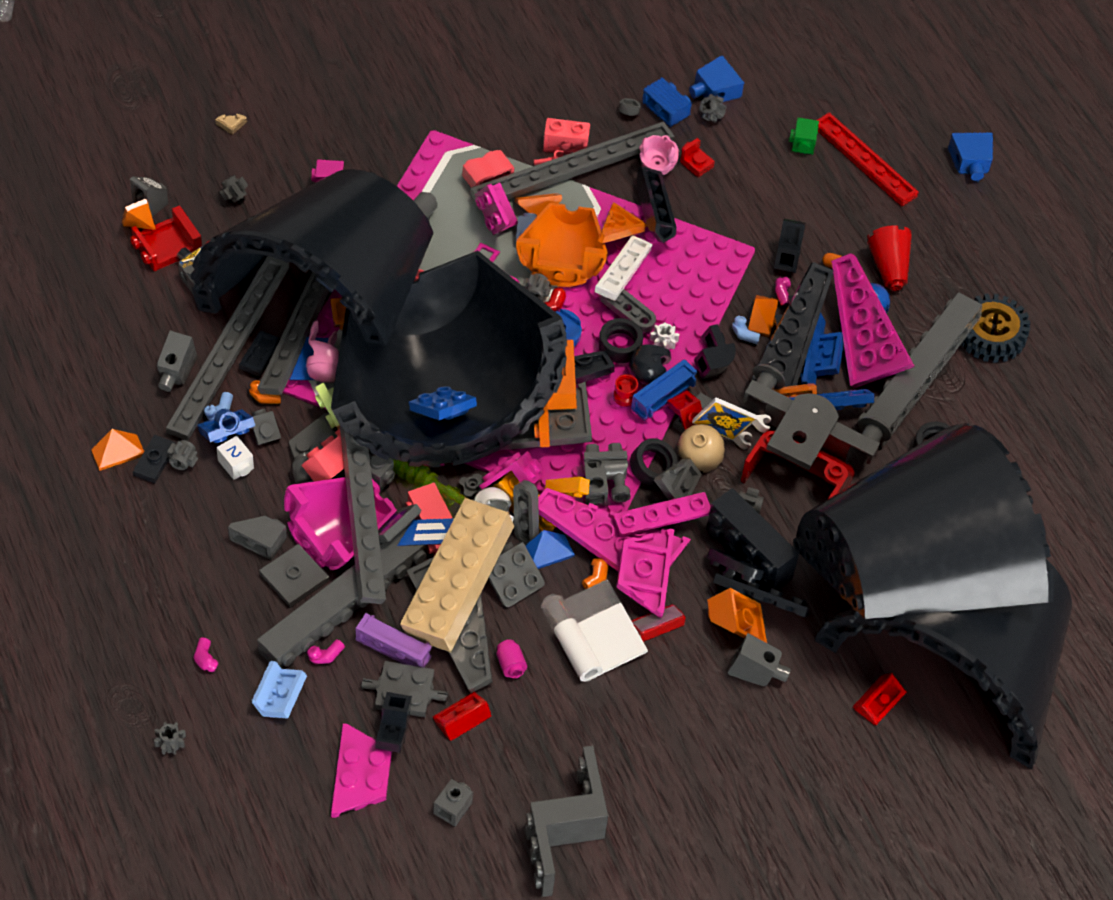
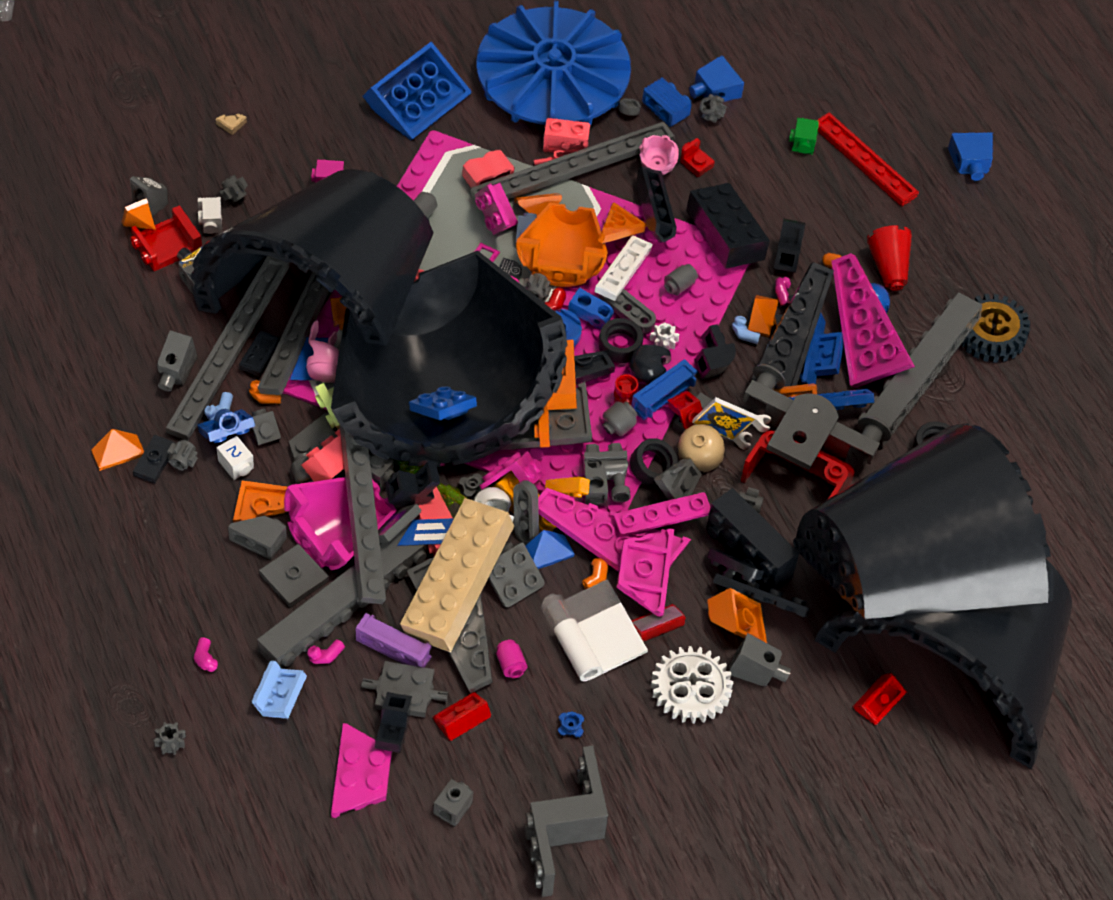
none -> white brick [198,197,222,234]
none -> orange wing [233,481,289,523]
none -> blue slope [362,41,472,140]
none -> black brick [385,461,440,507]
none -> blue piece [476,1,631,125]
none -> black tile [499,258,522,280]
none -> blue plate [558,712,584,737]
none -> blue leg [568,288,614,329]
none -> dark grey head [602,401,638,436]
none -> white gear [651,646,733,724]
none -> dark grey brick [664,264,698,295]
none -> black brick [686,183,770,269]

